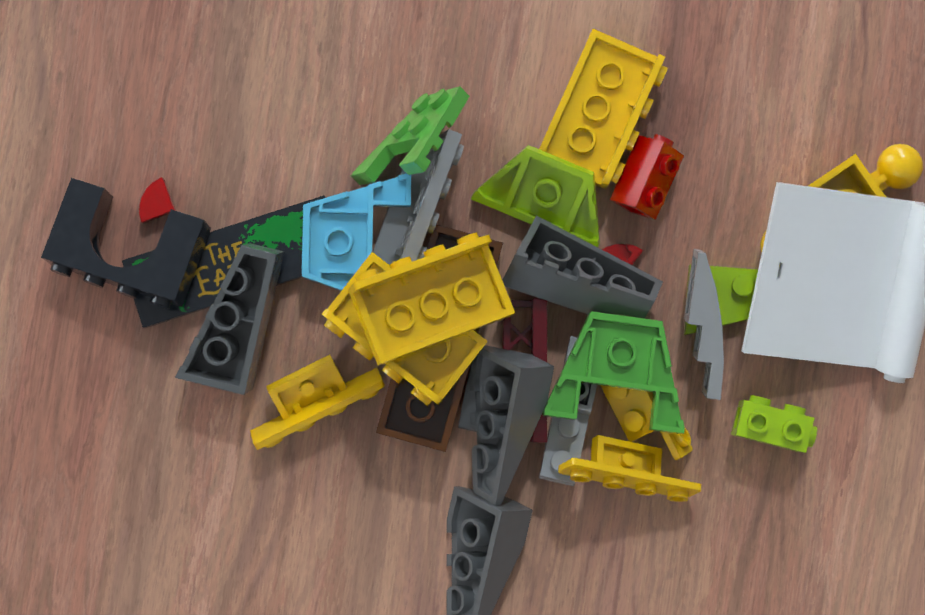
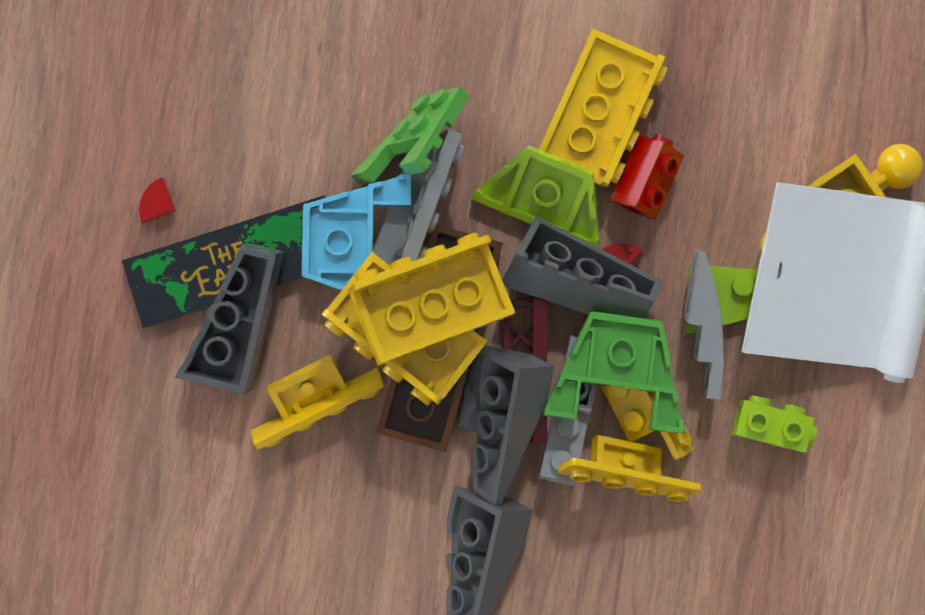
black arch [41,178,211,309] -> none

